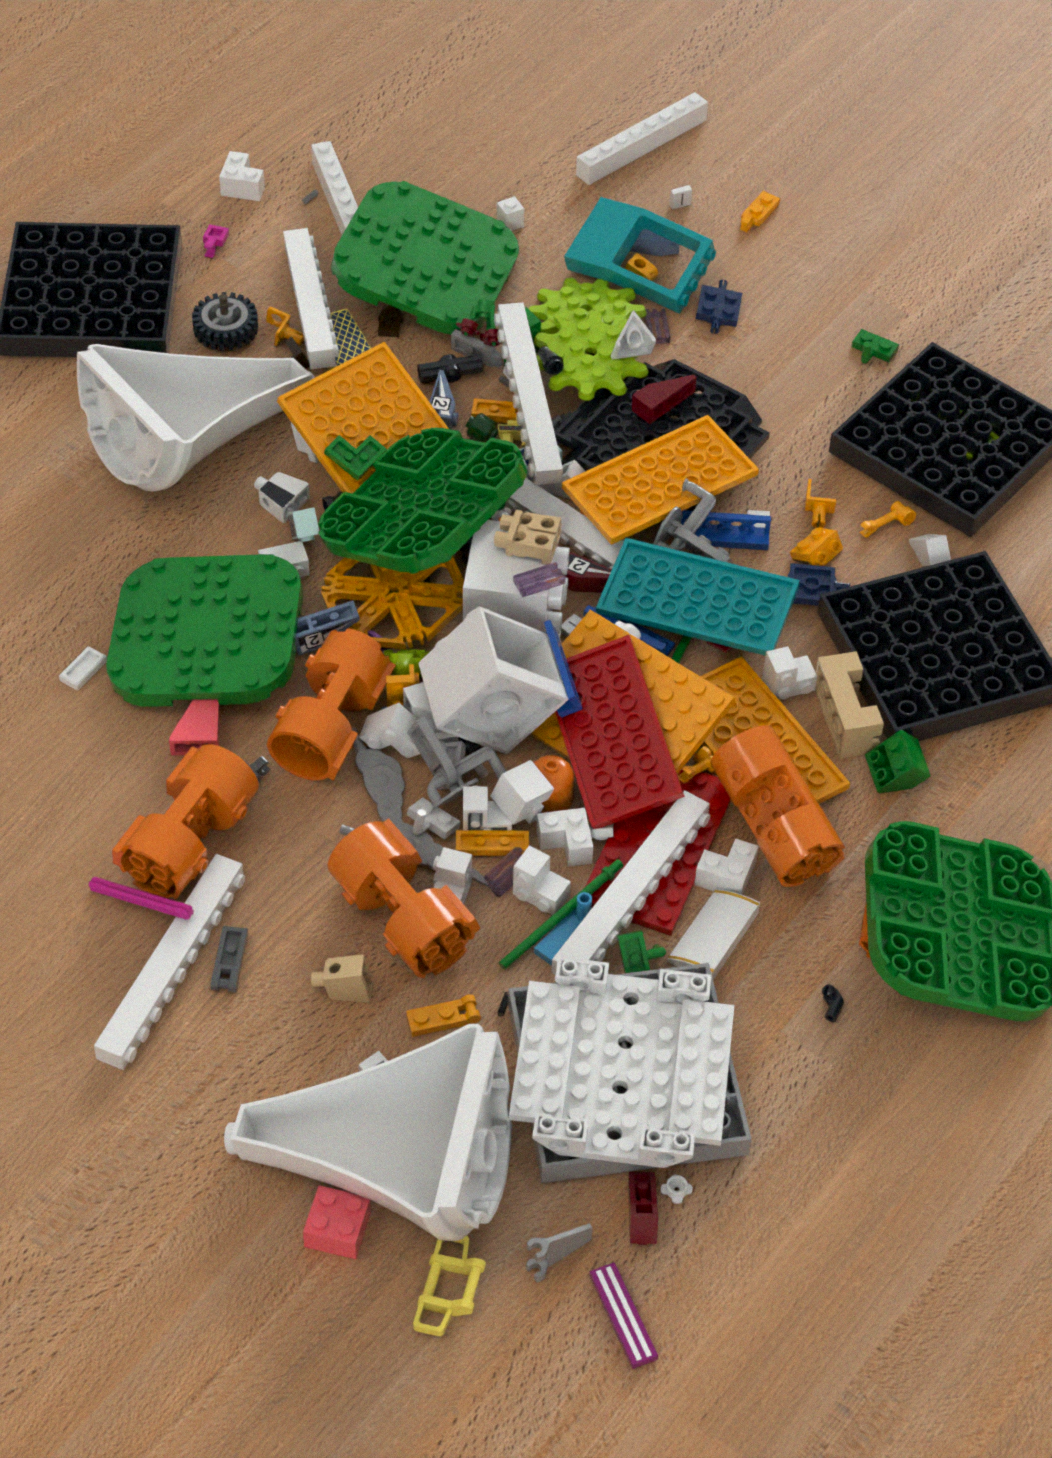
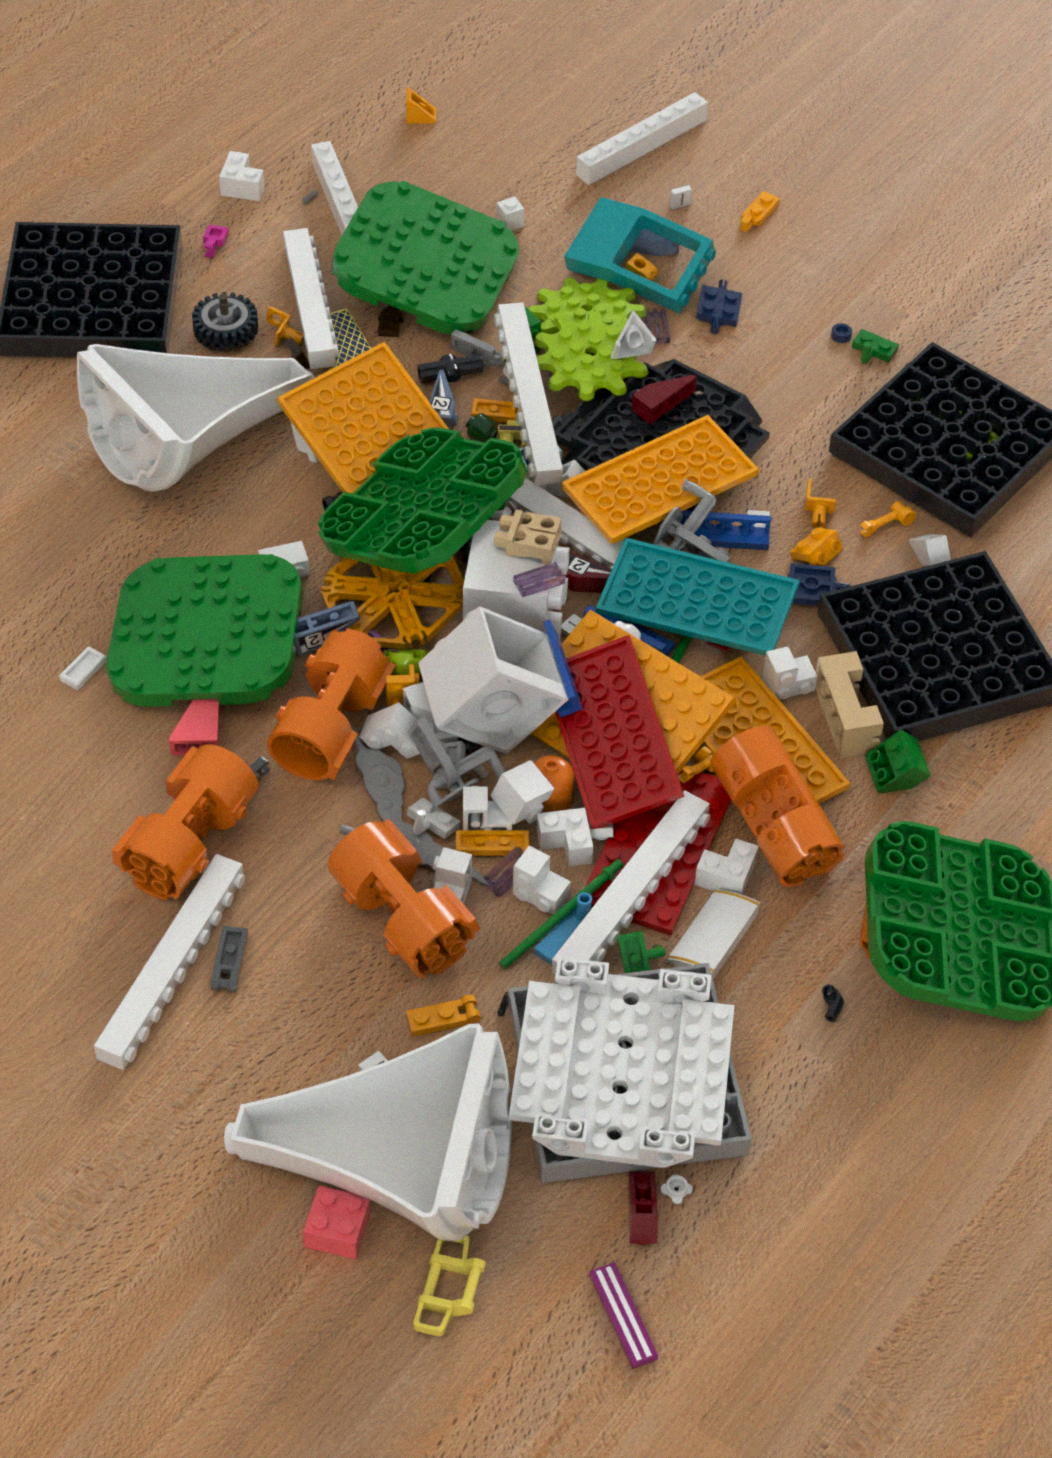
dark pink axle [88,877,194,920] -> none
white torso [254,472,310,523] -> none
light aqua brick [287,507,319,542] -> none
tan torso [311,955,373,1003] -> none
green plate [324,435,387,481] -> none
plant [456,299,502,347] -> none
light grey flag [526,1223,593,1283] -> none
black cone [538,346,564,375] -> none
none -> light orange slope [406,87,437,124]
none -> dark blue tile [831,323,852,343]

